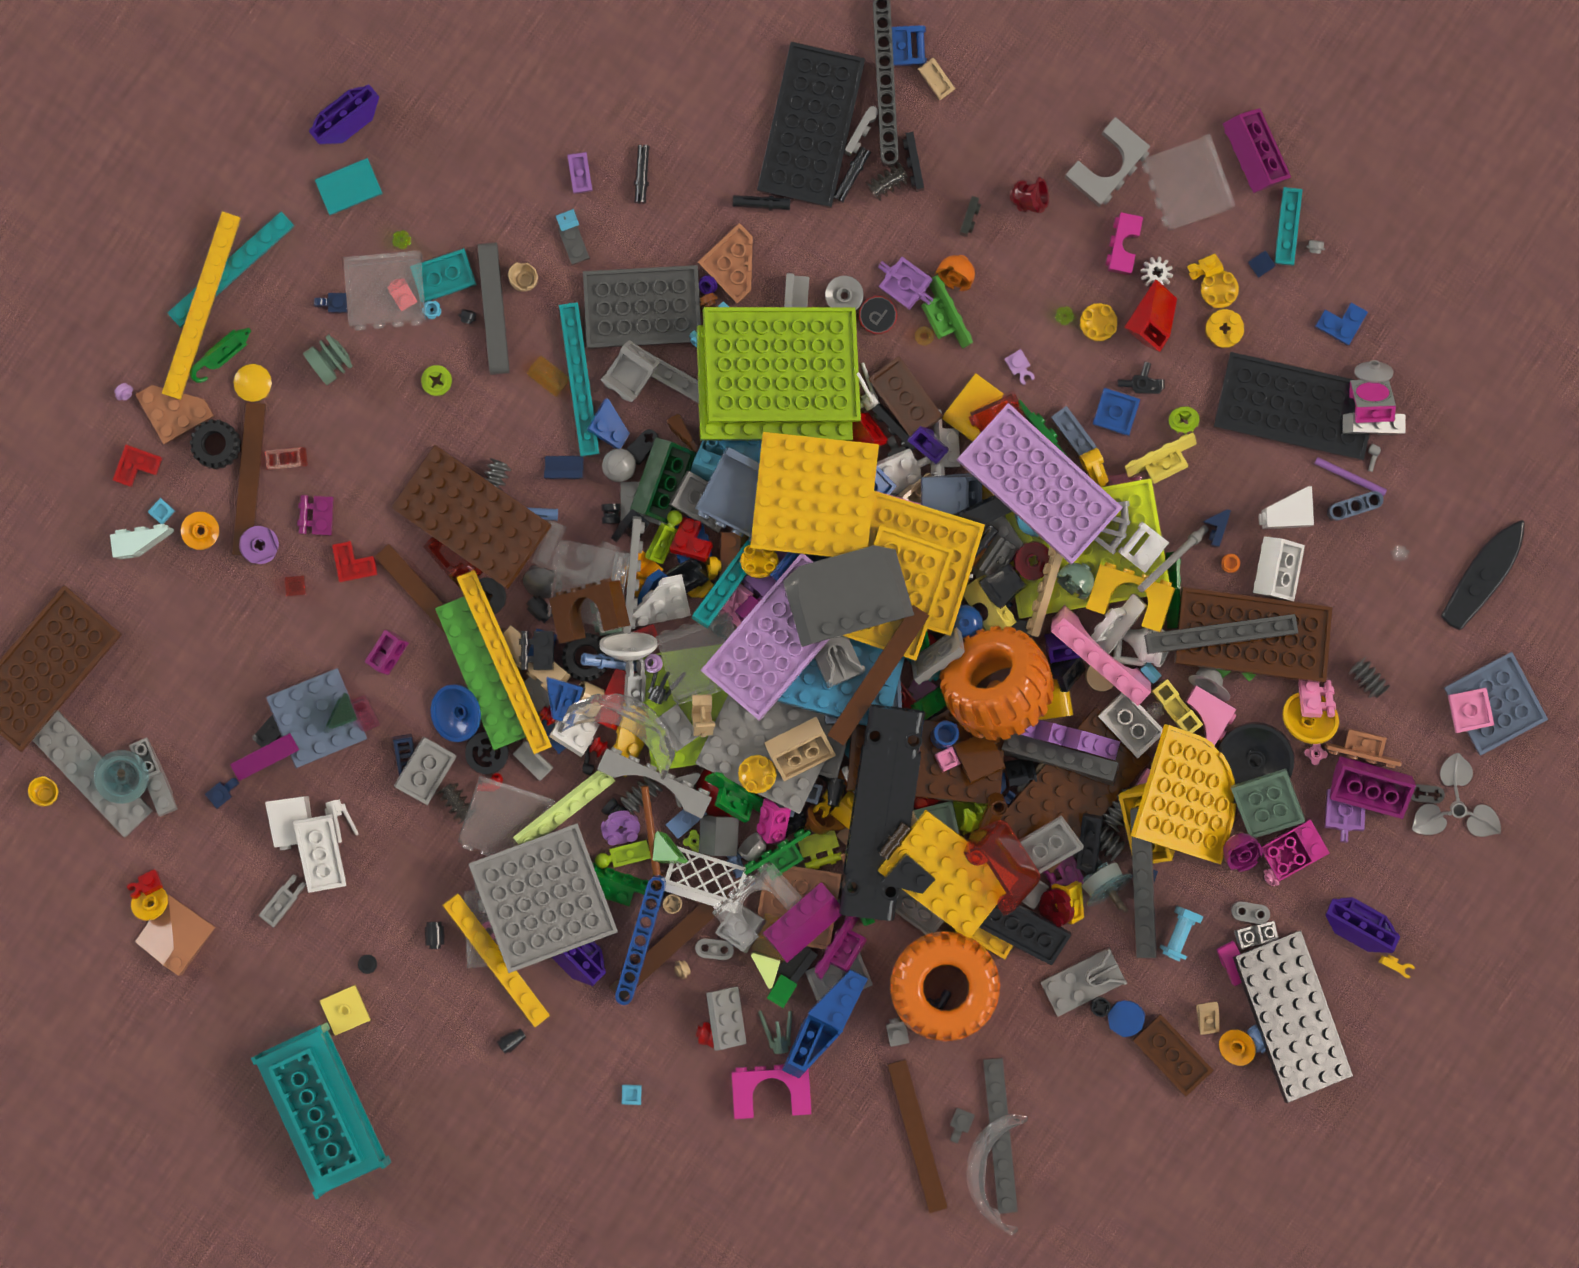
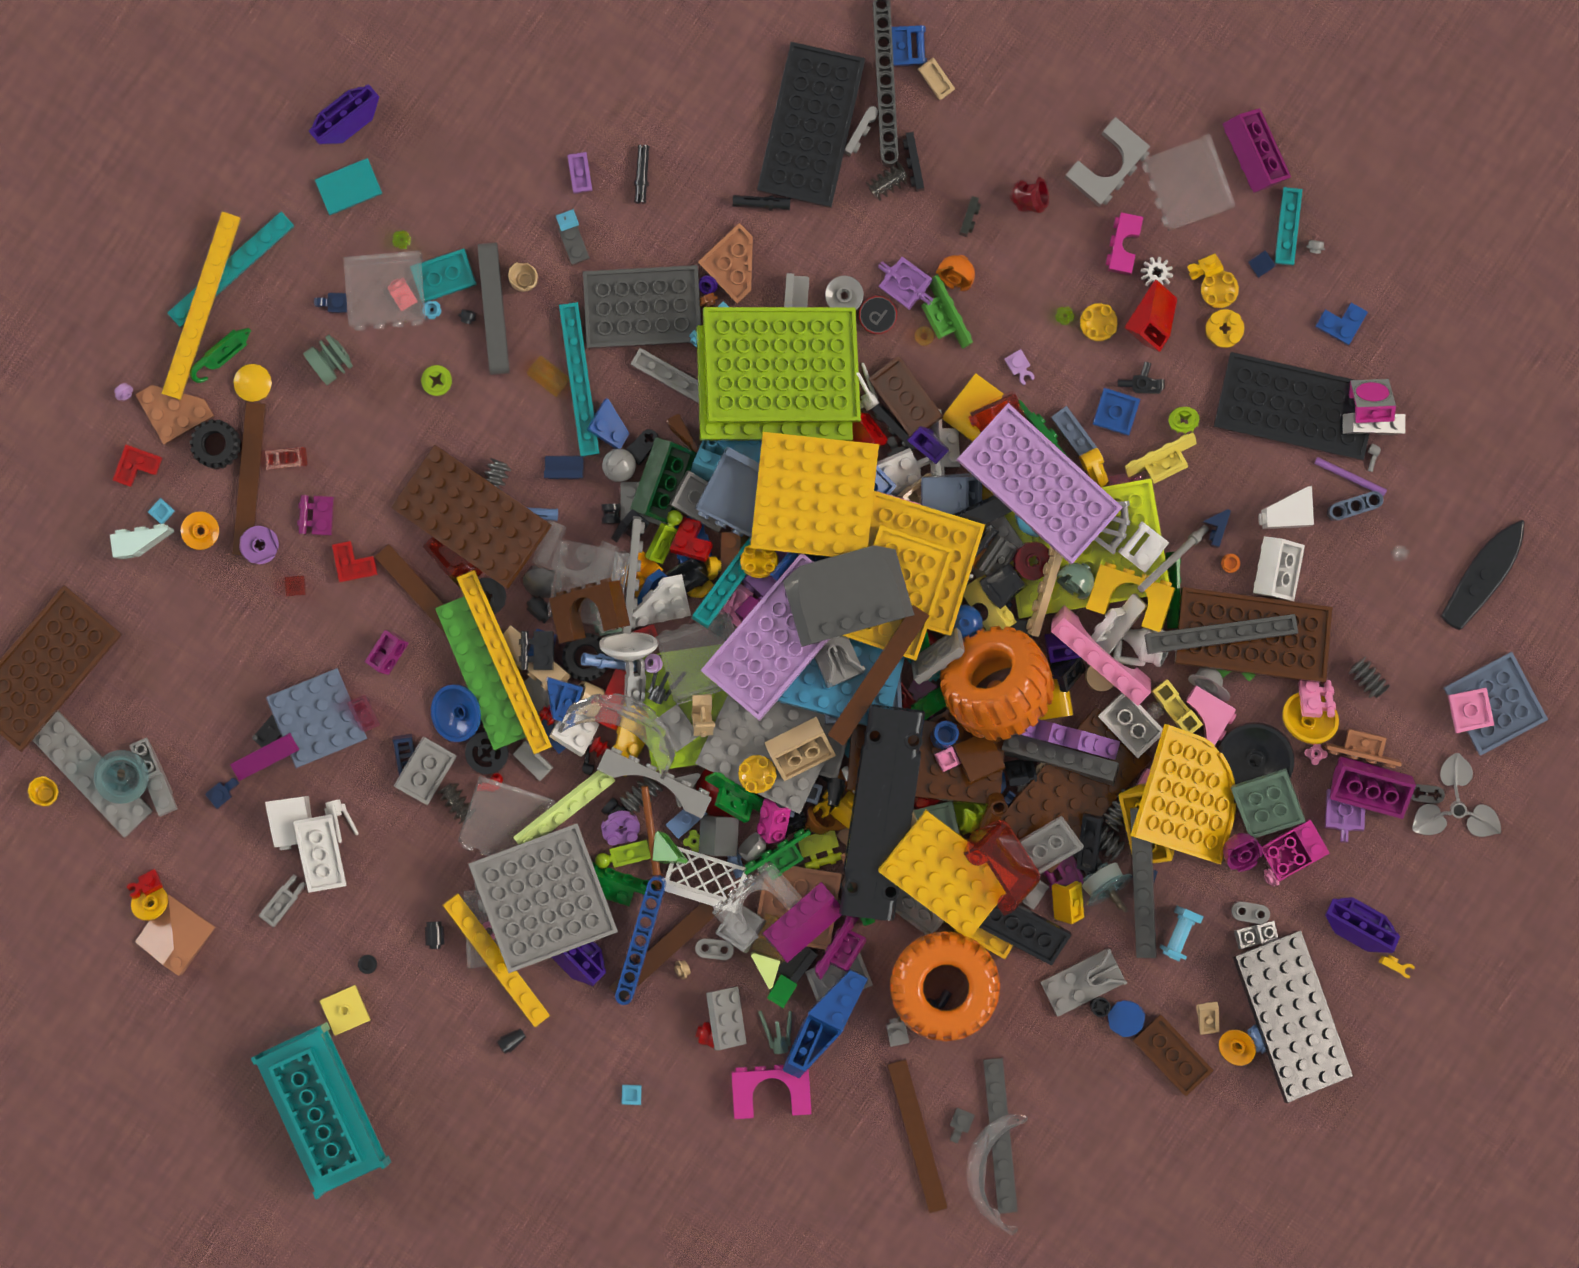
clear green slope [323,692,358,733] -> none
light grey panel [601,340,660,402] -> none
tan wheel [663,894,683,914] -> none
black pin [834,147,871,203] -> none
dark brown pin [878,822,912,860] -> none
black wing [881,853,936,894] -> none
dark red plate [1039,888,1075,927] -> none
medium azure tile [1140,662,1161,684] -> none
dark pink slope [1216,941,1242,986] -> none
light grey dish [1355,360,1393,383] -> none

